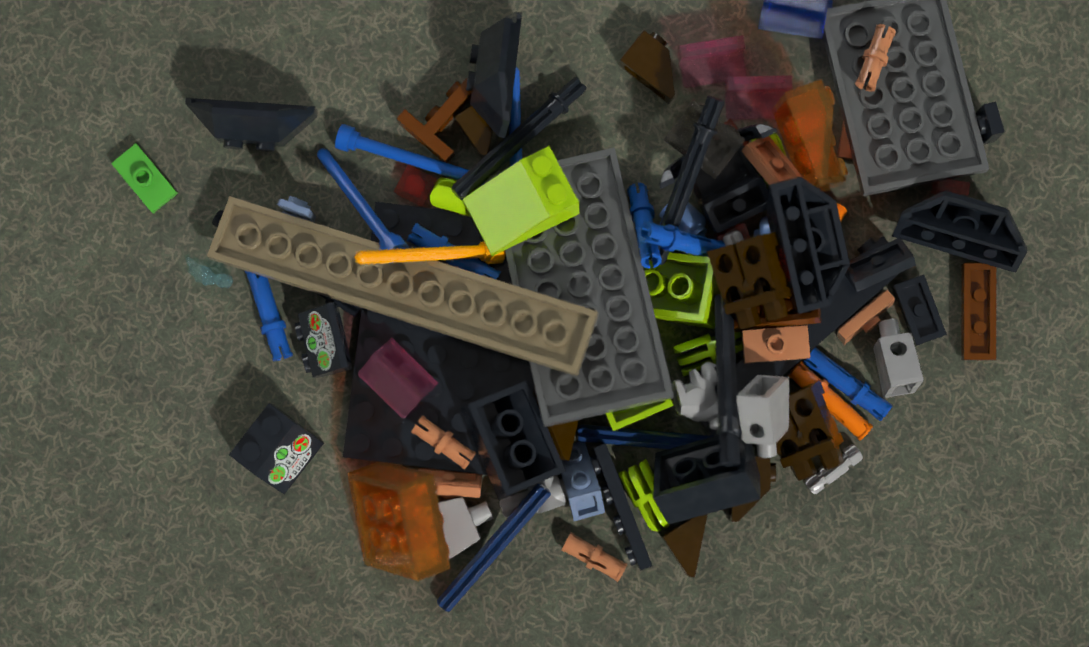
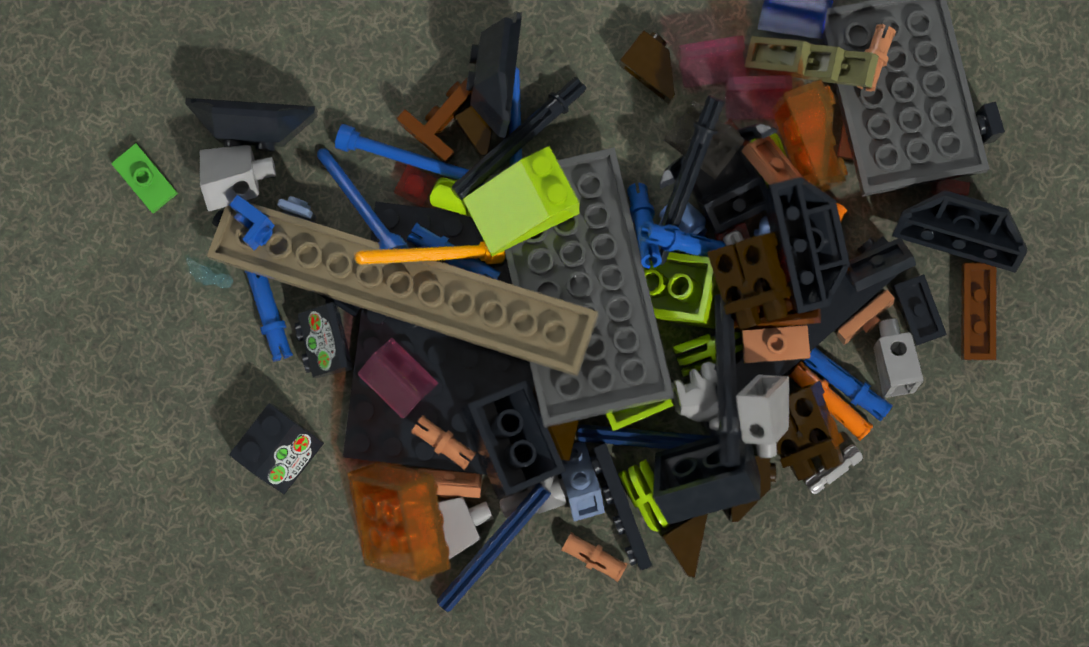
none -> light grey torso [200,145,276,211]
none -> blue bracket [230,195,275,250]
none -> olive slope [744,36,879,88]

